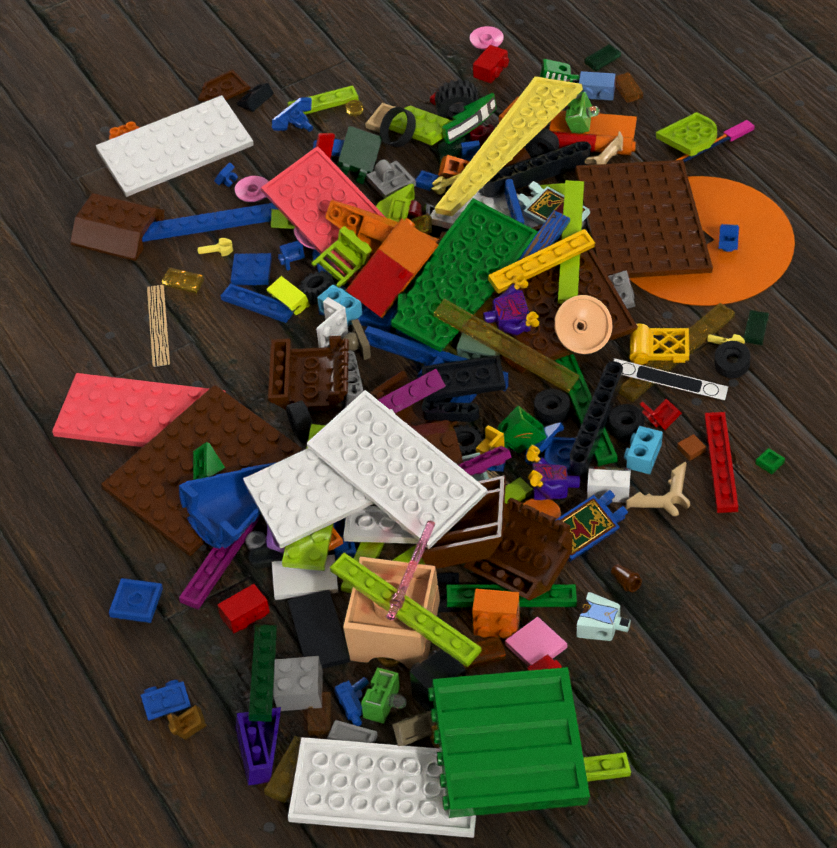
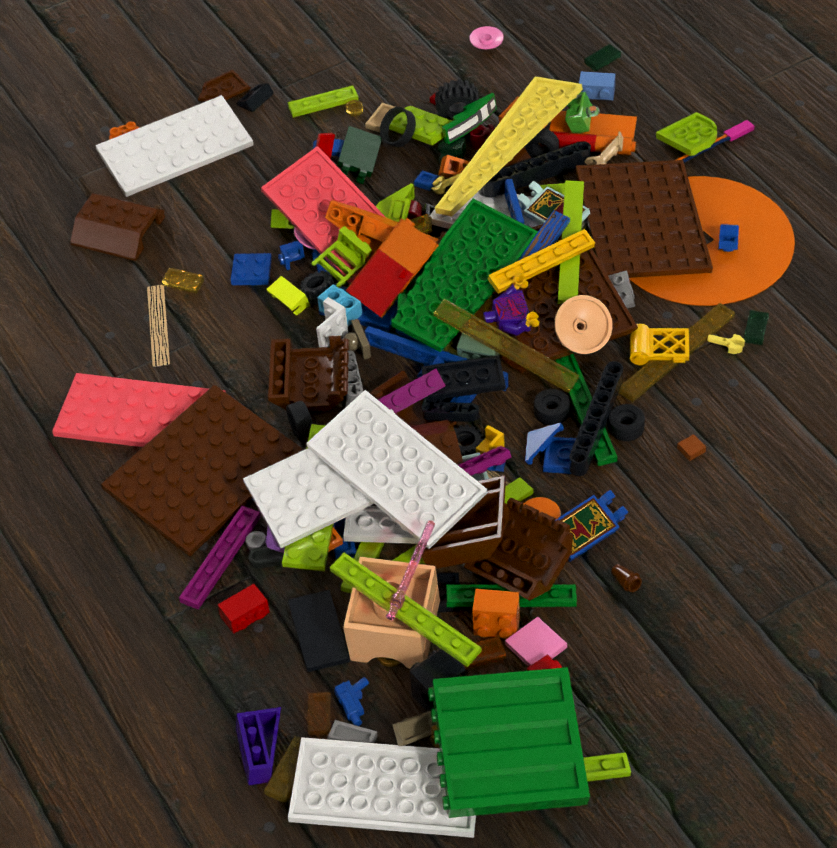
blue plate [109,578,163,623] -> none
blue bracket [141,680,191,721] -> none
blue plate [142,203,279,242] -> none
pearl gold bracket [167,705,206,740] -> none
blue cone [179,462,276,549] -> none
green slope [193,442,225,480] -> none
light yellow bar [197,238,233,256] -> none
blue tile [214,162,238,187] -> none
blue tile [221,283,295,323] -> none
bright pink dish [235,176,269,202] -> none
dark green plate [249,625,277,722] -> none
blue piece [272,97,313,132] -> none
white tile [272,555,338,600] -> none
light grey brick [273,656,323,711] -> none
bright green piece [361,667,406,724] -> none
light grey plate [366,160,416,199] -> none
blue bracket [461,141,480,161] -> none
red brick [473,45,509,83] -> none
green torso [498,406,546,453] -> none
dark purple torso [526,445,580,500] -> none
green torso [540,59,580,83] -> none
light aqua torso [577,592,631,641] -> none
white slope [587,466,631,503] -> none
sticker [614,358,728,400] -> none
clear orange tile [615,72,643,103] -> none
medium azure brick [624,426,663,474] -> none
tan piece [626,462,690,516] -> none
red bracket [640,399,682,430] -> none
red plate [704,412,738,513] -> none
black tyre [714,341,751,378] -> none
green tile [755,448,785,475] -> none

